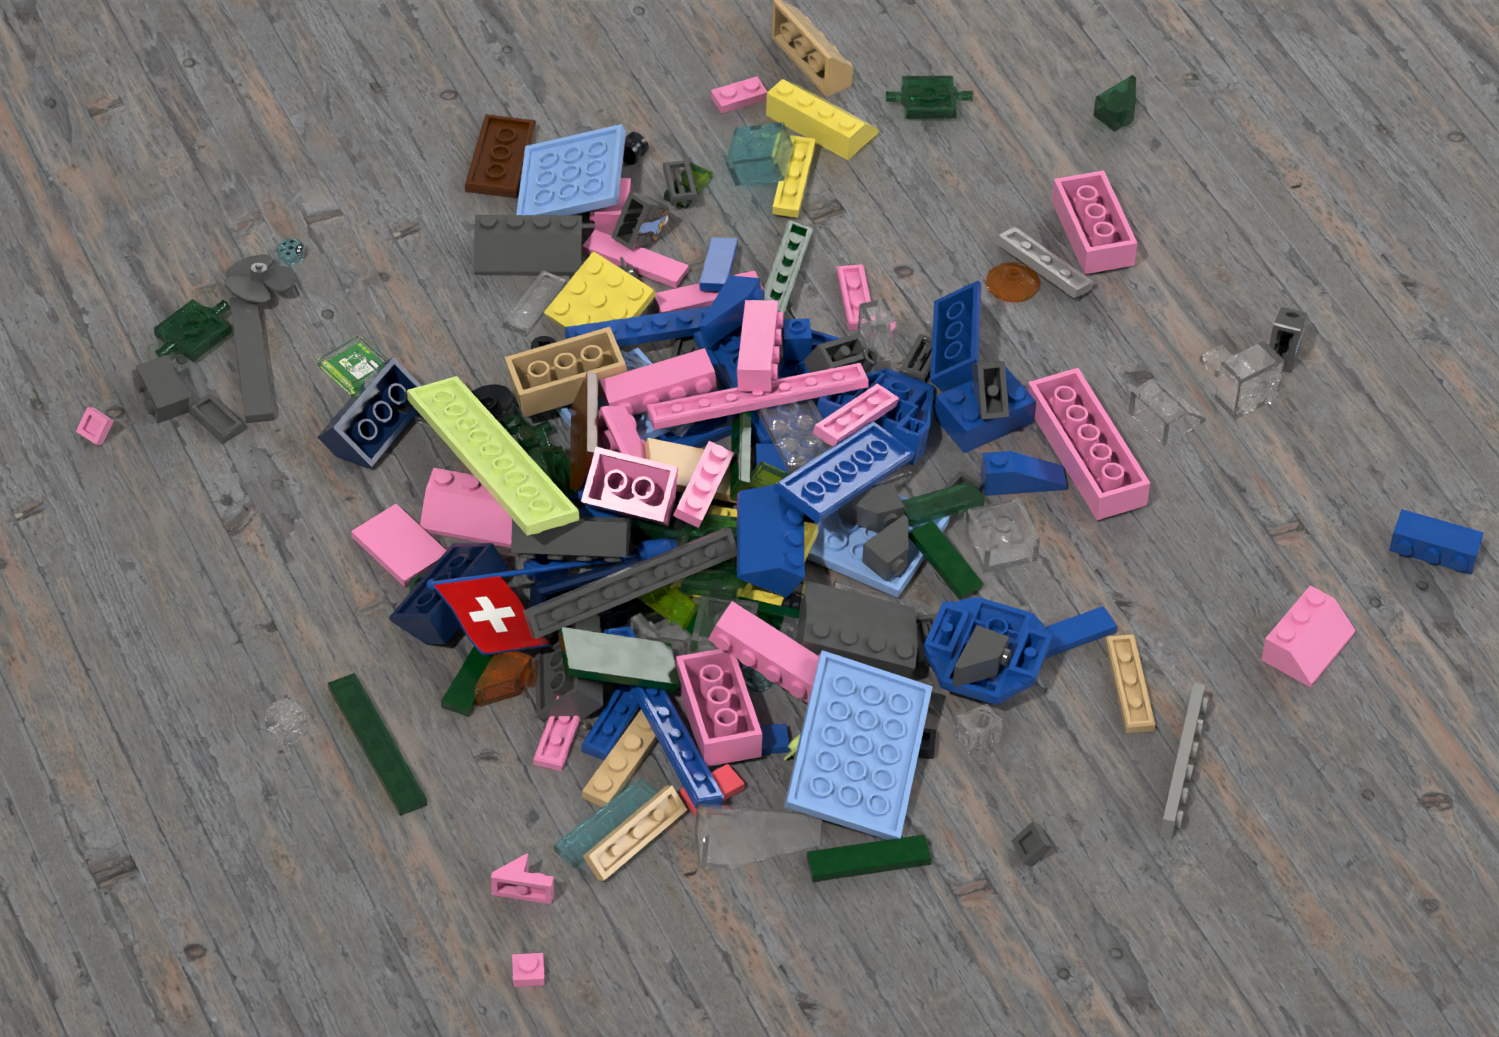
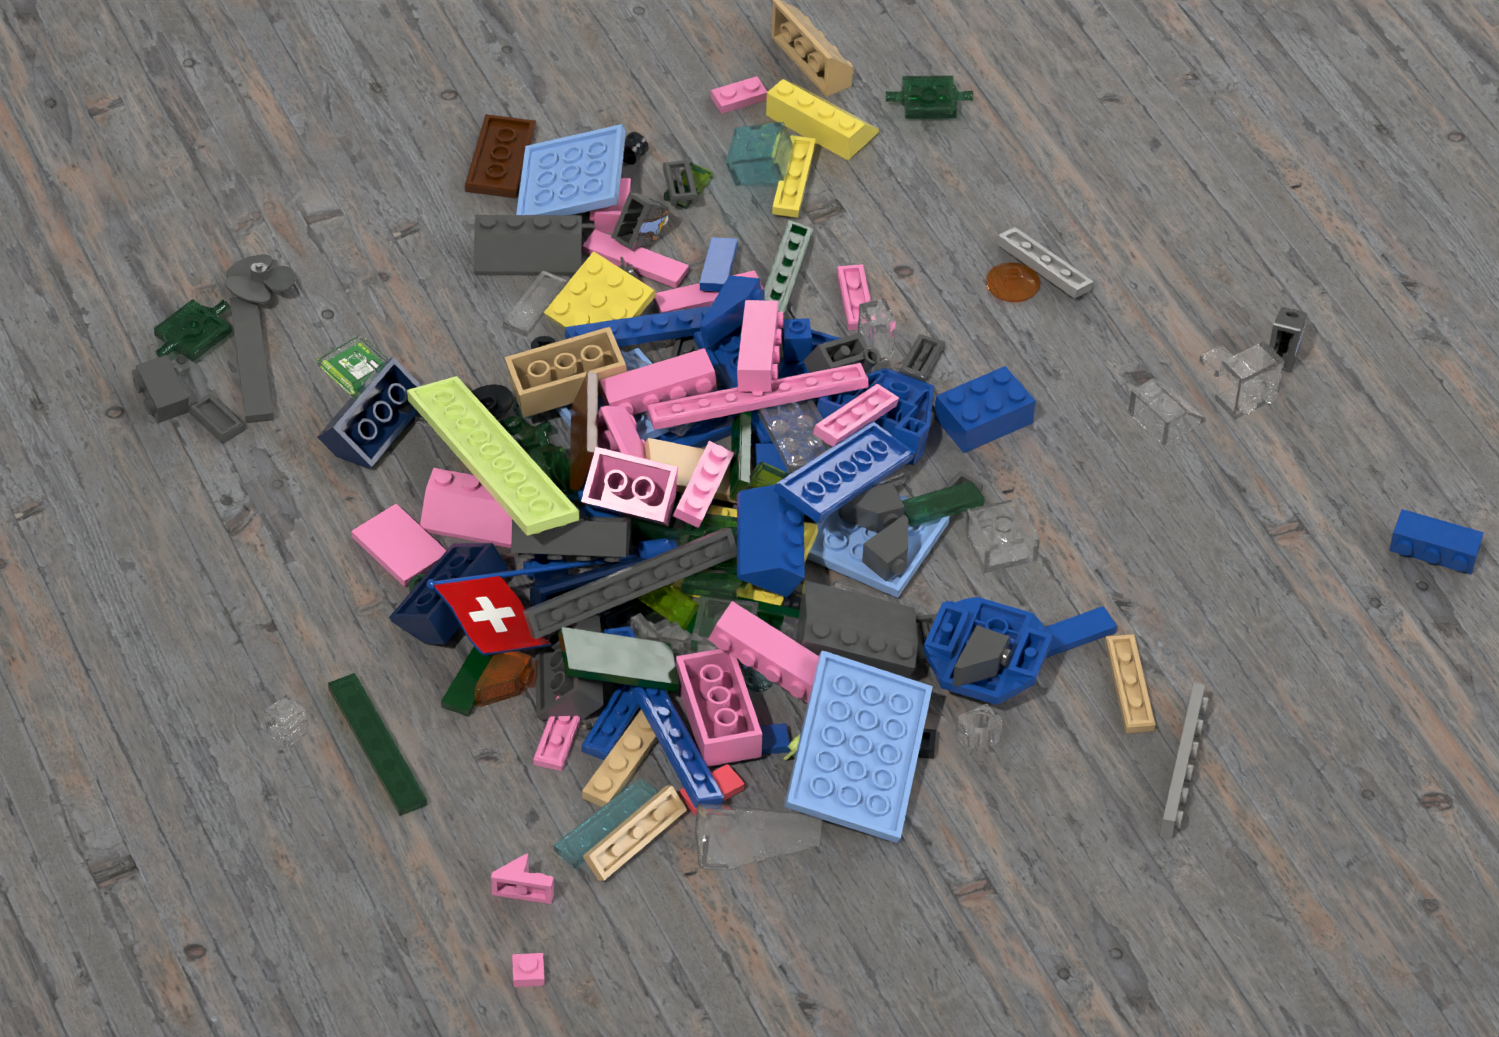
bright pink plate [76,407,114,445] -> none
clear light blue tile [277,238,305,264] -> none
dark green tile [806,834,931,882] -> none
dark green tile [908,520,984,600] -> none
blue slope [930,280,981,393] -> none
dark grey slope [971,360,1009,419] -> none
blue slope [980,451,1067,496] -> none
dark grey plate [1011,822,1052,866] -> none
bright pink brick [1027,368,1150,520] -> none
bright pink brick [1051,171,1137,274] -> none
clear green slope [1093,75,1136,132] -> none
bright pink slope [1261,585,1356,688] -> none

